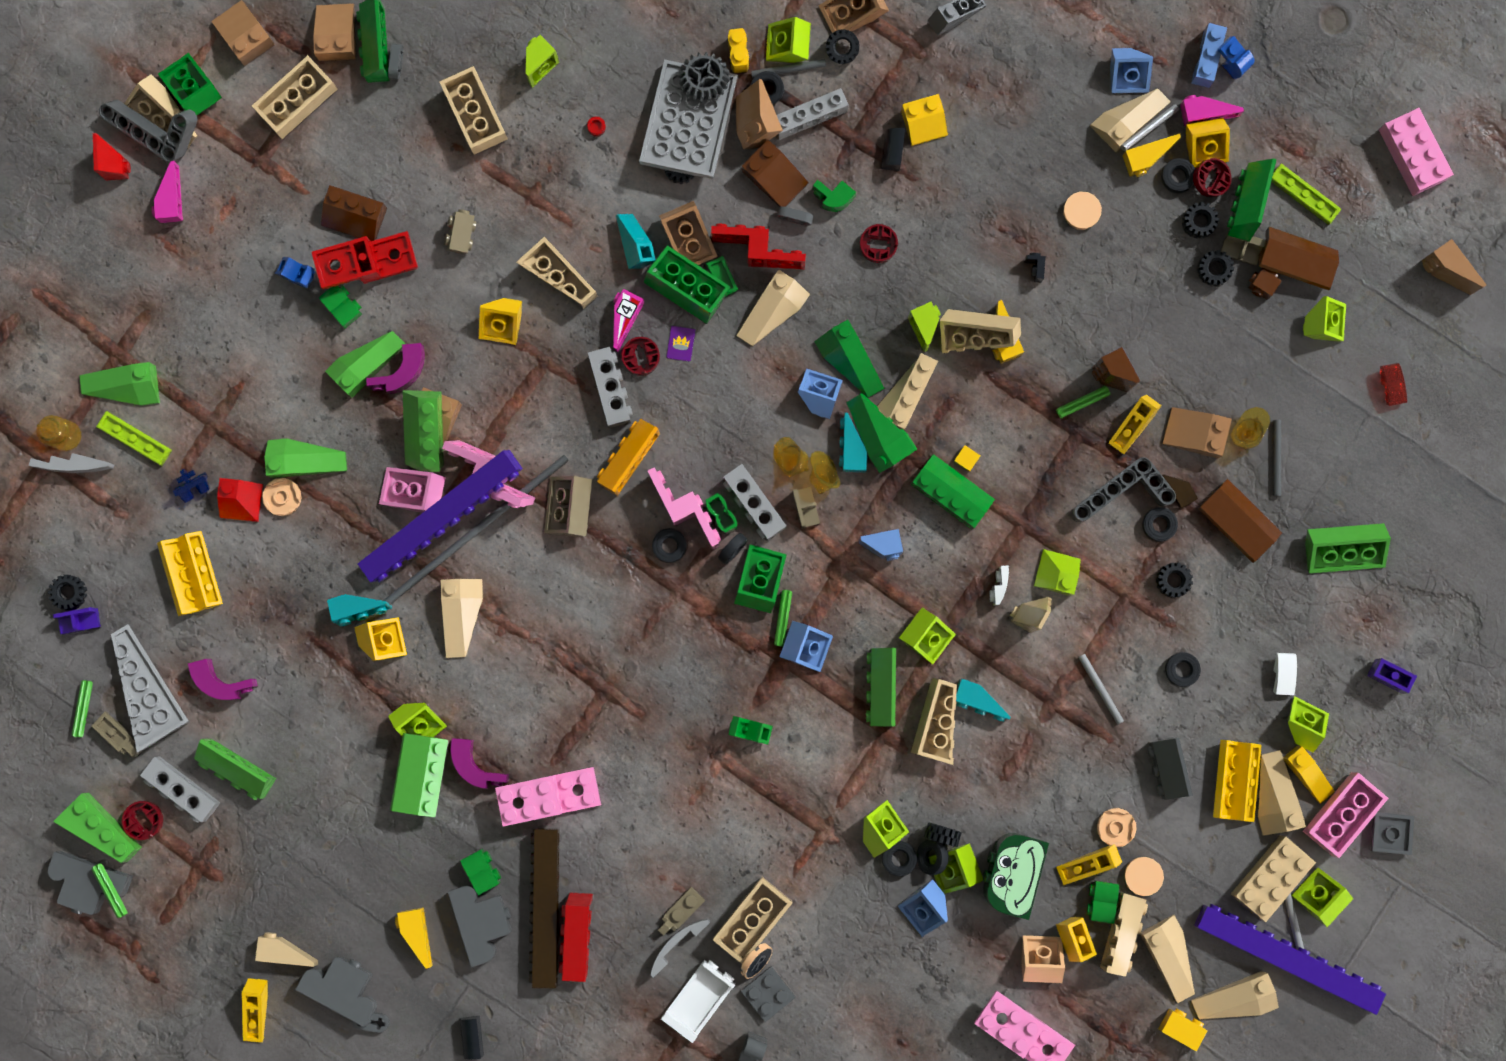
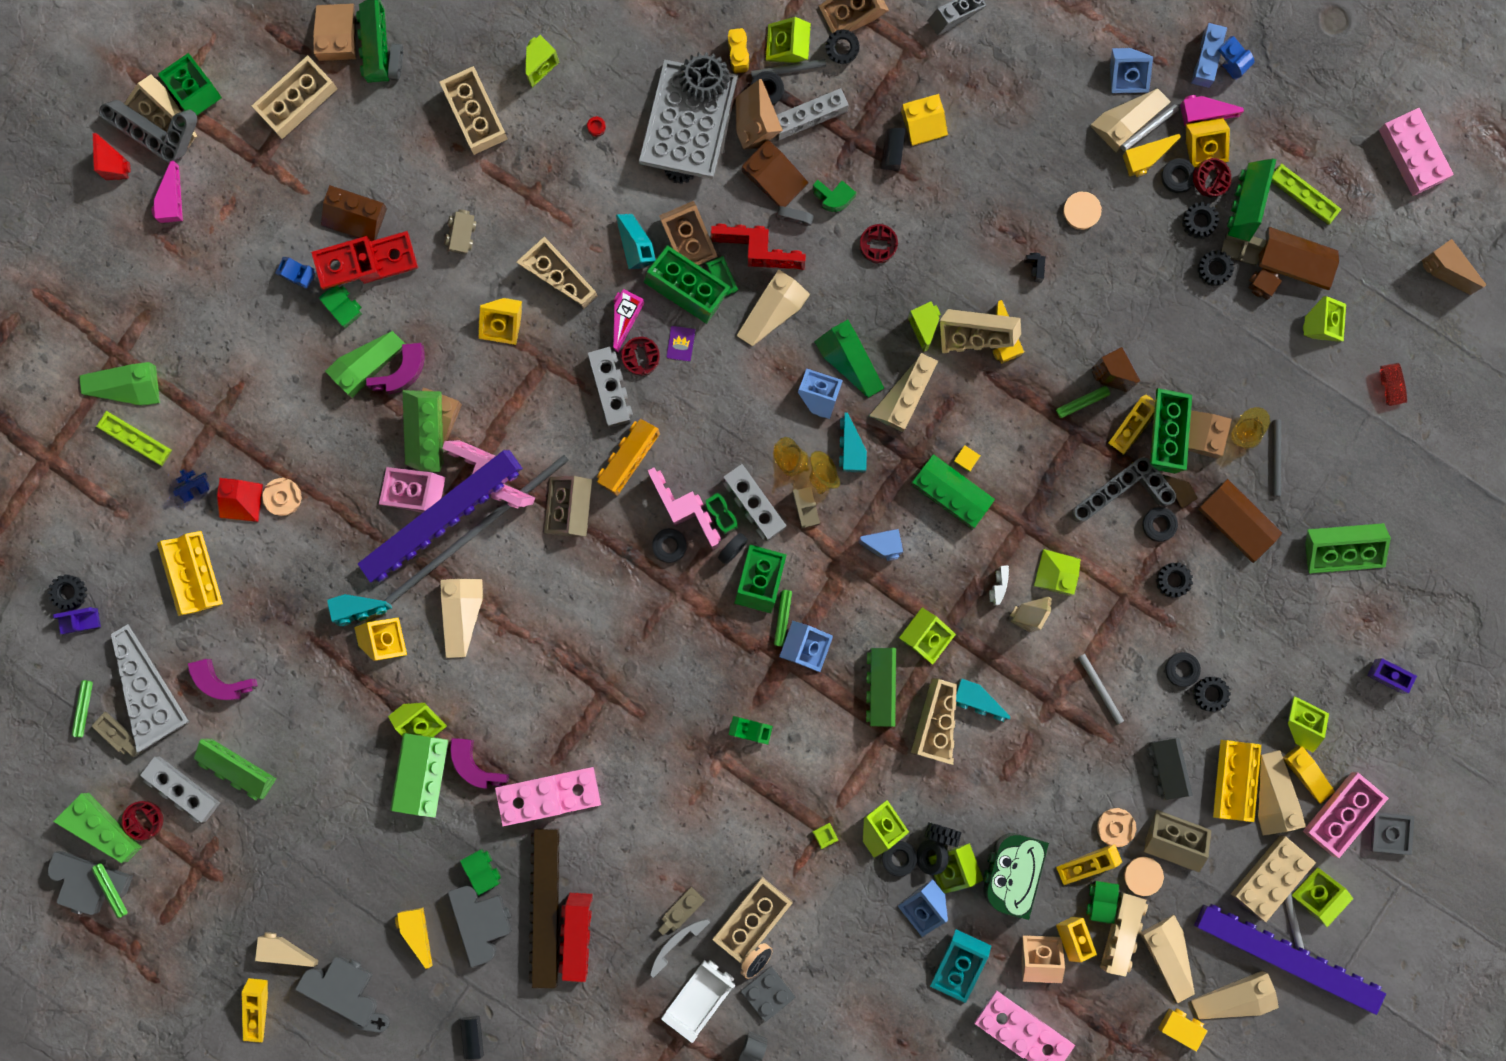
light grey slope [29,453,115,473] -> none
clear yellow piece [37,415,82,451] -> none
medium nougat slope [211,0,275,66] -> none
bright green wedge [265,438,347,478] -> none
green wedge [846,393,917,473] -> none
white slope [1273,653,1297,695] -> none
none -> lime tile [812,822,838,849]
none -> teal slope [930,929,991,1003]
none -> dark tan slope [1144,810,1211,872]
none -> green slope [1150,388,1192,474]
none -> black tyre [1193,677,1231,712]

